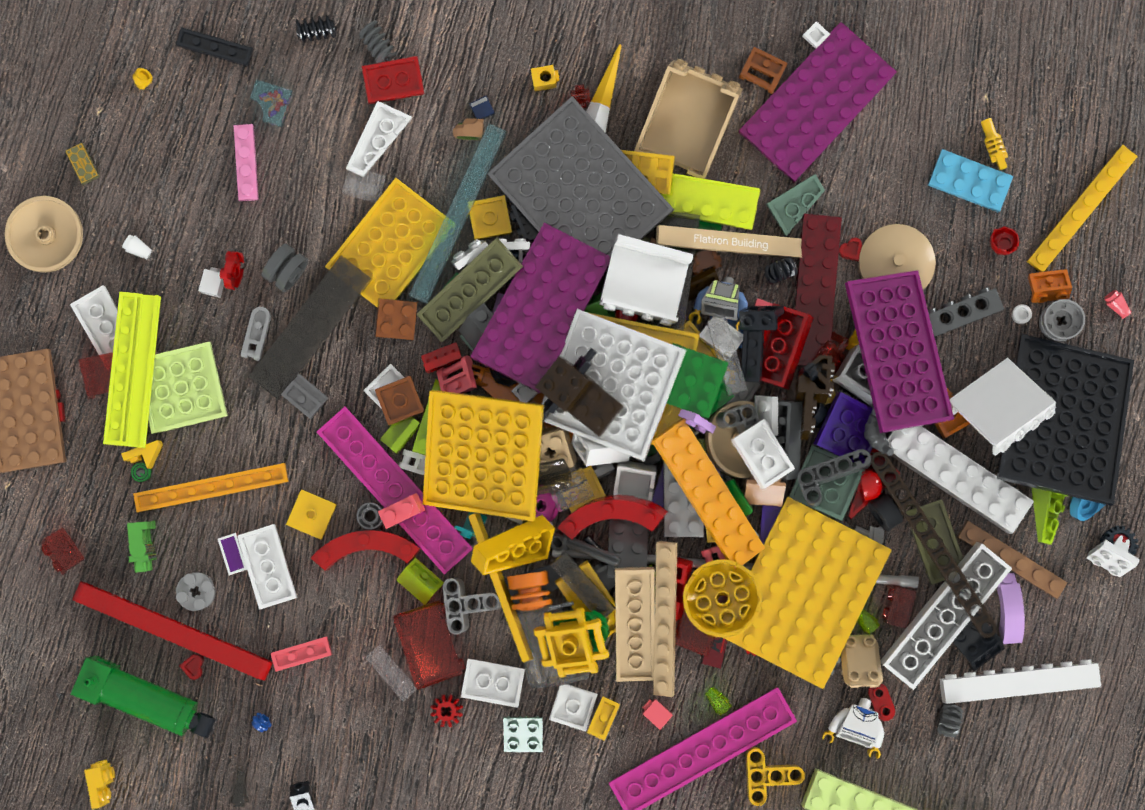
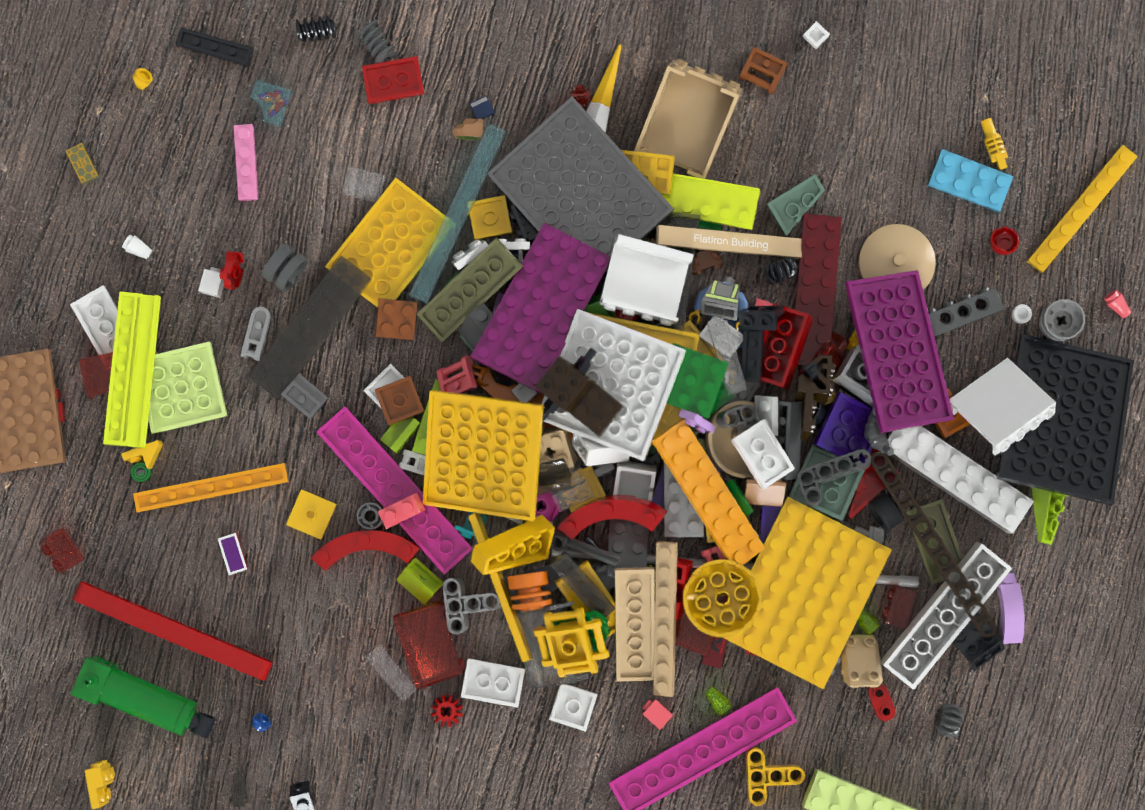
tan dish [5,196,83,273] -> none
bright green hips [127,521,156,572] -> none
light grey plate [176,572,216,611] -> none
red tile [179,654,204,680] -> none
white plate [237,524,297,610] -> none
coral plate [270,636,332,672] -> none
white wing [346,101,412,177] -> none
red bracket [421,343,462,374] -> none
hinge [503,716,543,752] -> none
yellow brick [531,65,560,92] -> none
yellow plate [587,696,620,741] -> none
dark brown plate [682,268,719,302] -> none
magenta plate [739,22,897,182] -> none
white torso [822,698,885,759] -> none
red tile [839,238,862,262] -> none
red hair [861,470,883,501] -> none
white brick [939,659,1101,704] -> none
medium nougat plate [957,521,1068,599] -> none
orange bracket [1028,269,1072,303] -> none
dark azure piece [1070,497,1105,521] -> none
white plate [1086,526,1140,577] -> none

